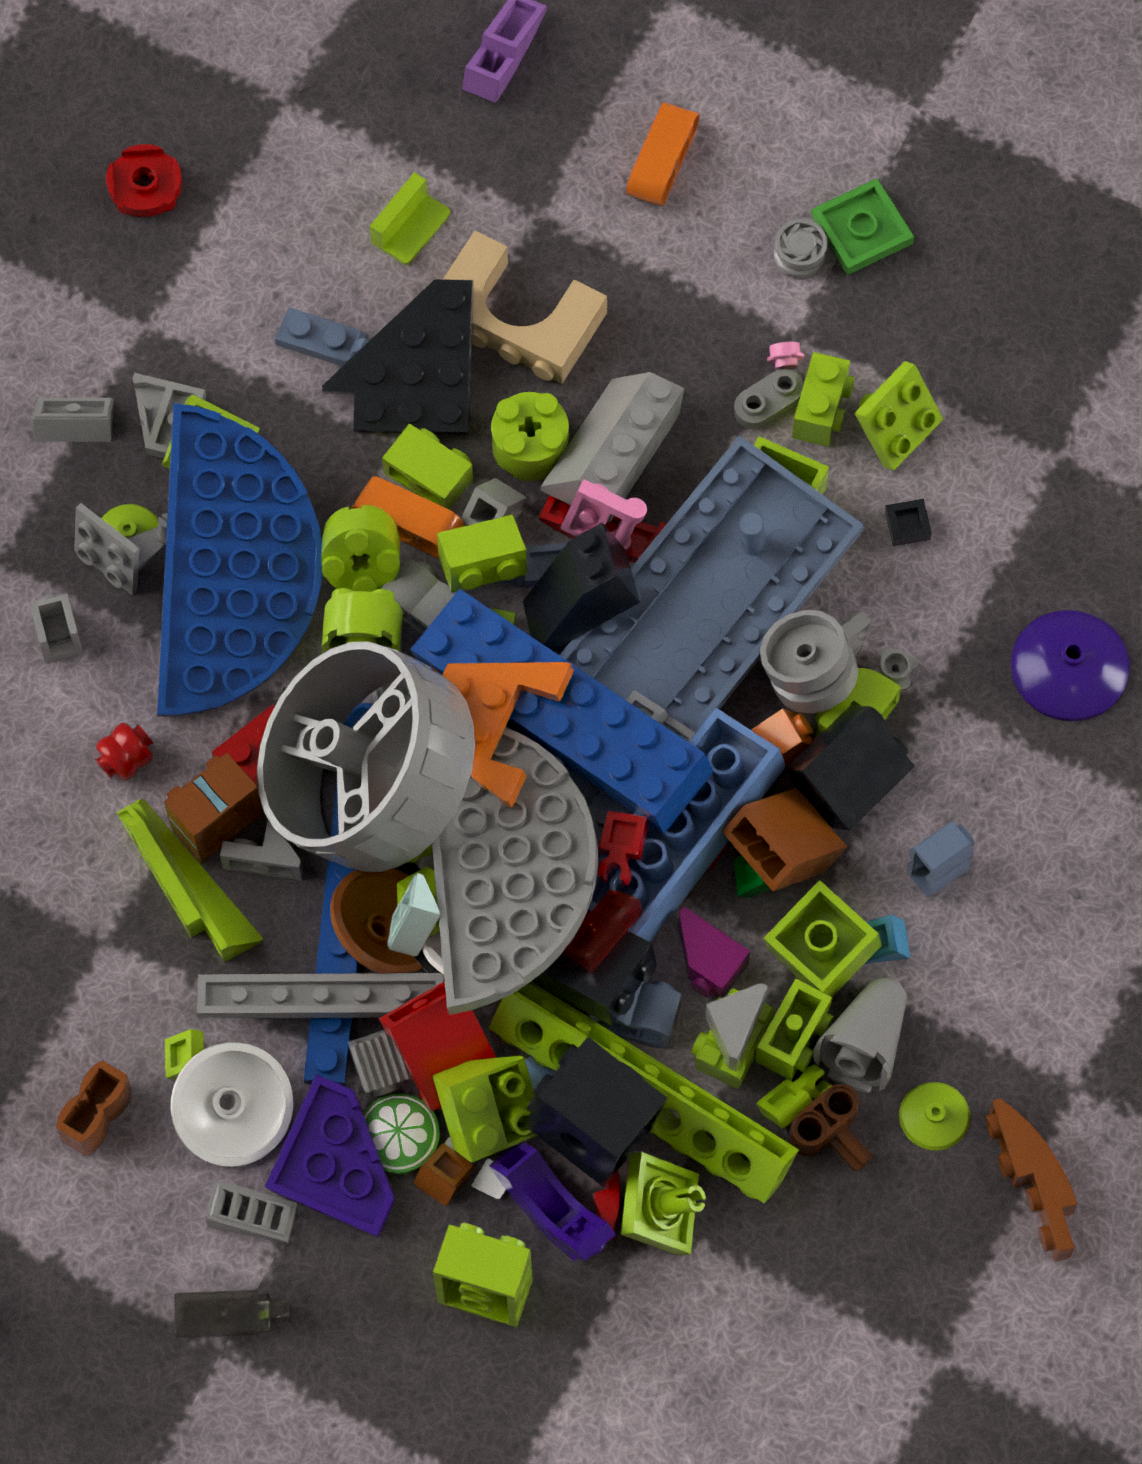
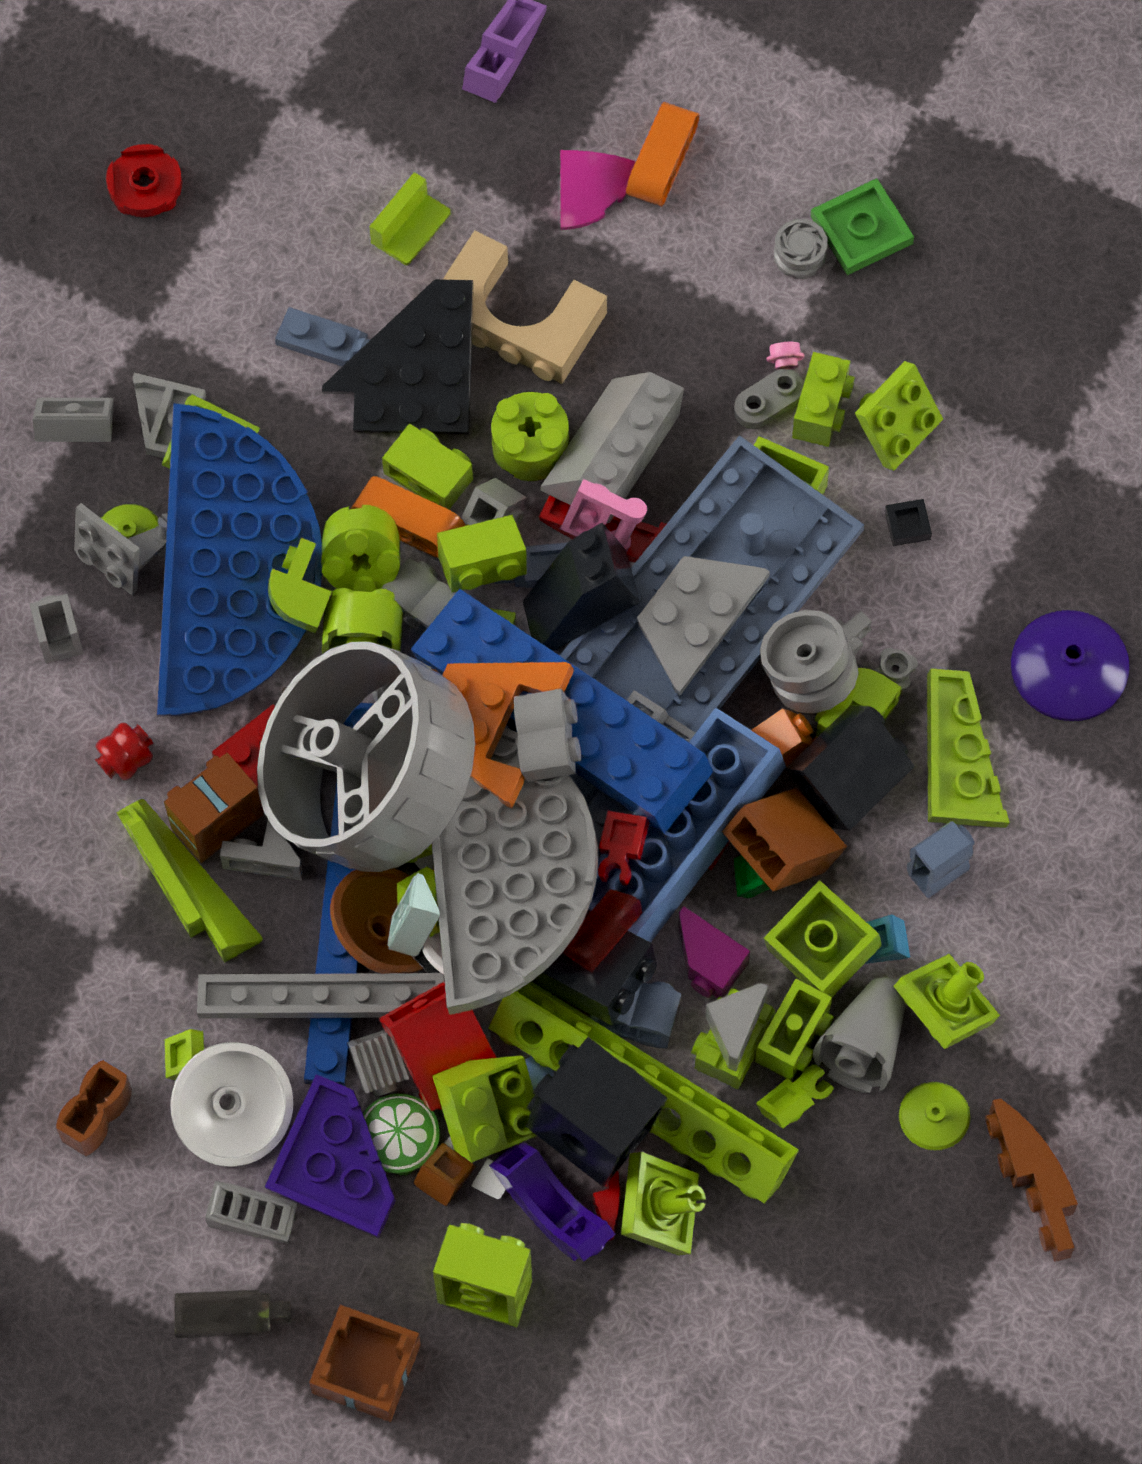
reddish brown beam [789,1084,872,1172] -> none
none -> lime brick [268,538,332,633]
none -> dark orange container [309,1305,421,1422]
none -> light grey brick [514,689,581,782]
none -> dark pink brick [560,150,635,230]
none -> light grey wing [637,556,770,695]
none -> lime plate [893,954,1000,1049]
none -> lime wing [927,668,1010,828]

